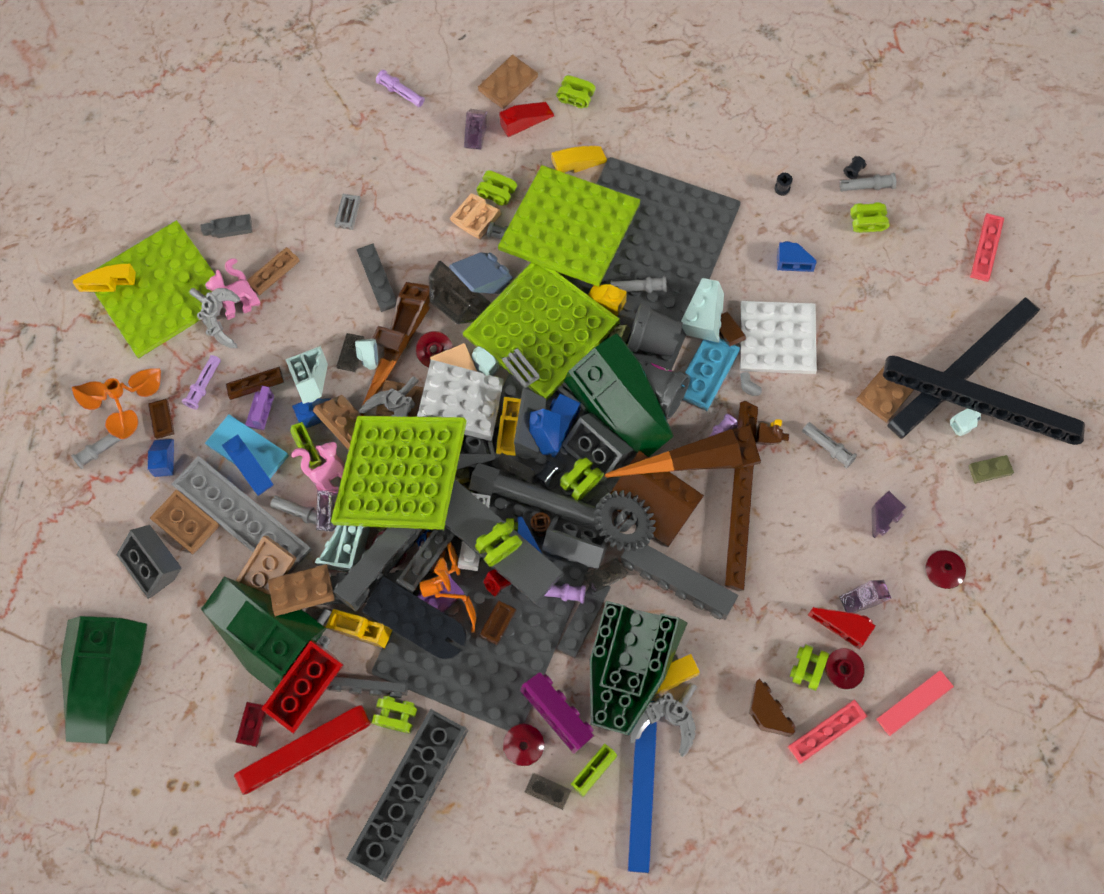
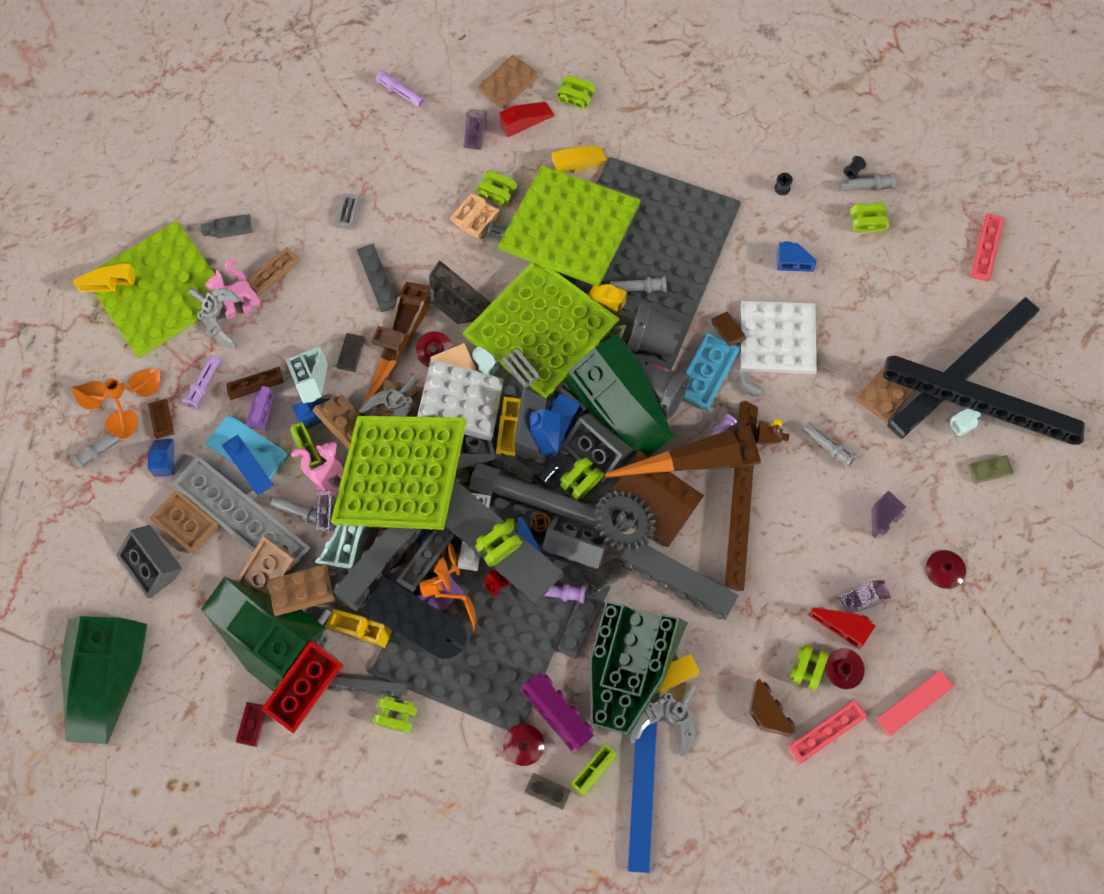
red beam [234,705,371,795] -> none
dark grey tile [346,709,469,882] -> none
light aqua rock [355,339,378,370] -> none
sand blue slope [449,252,513,294] -> none
reddish brown tile [479,600,516,645] -> none
light aqua wedge [681,278,724,343] -> none

